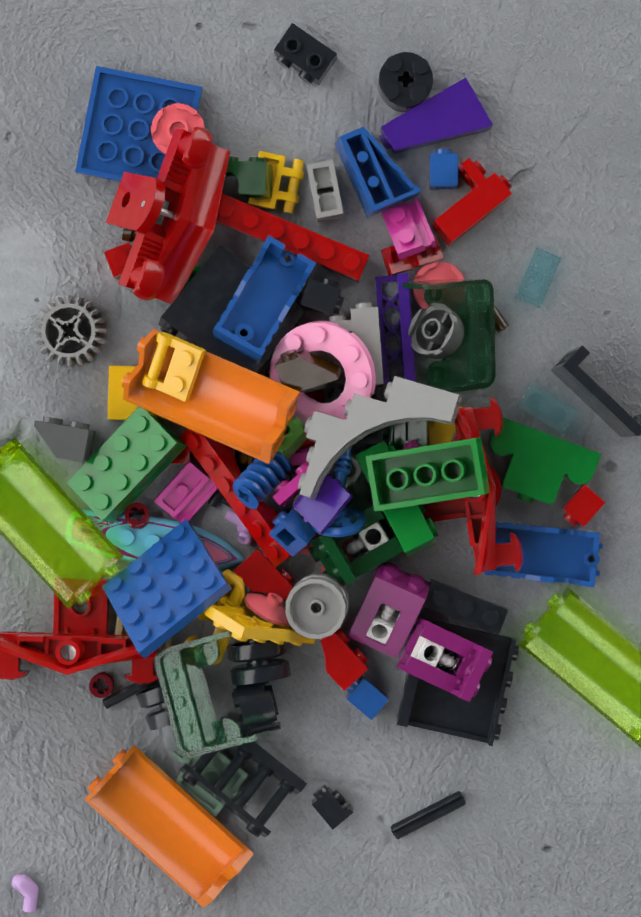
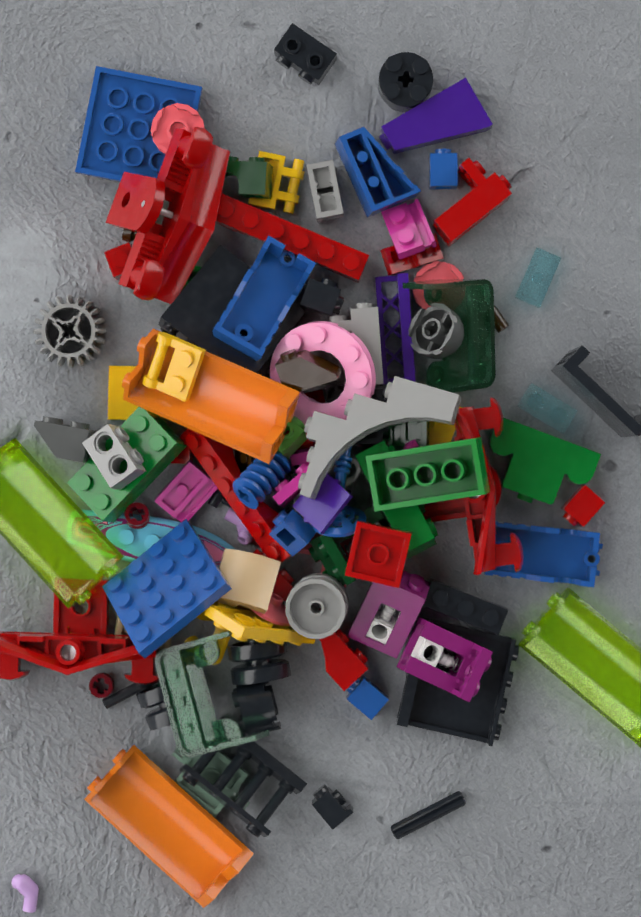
none -> light grey brick [82,424,146,490]
none -> tan slope [217,548,281,614]
none -> red plate [345,520,412,588]

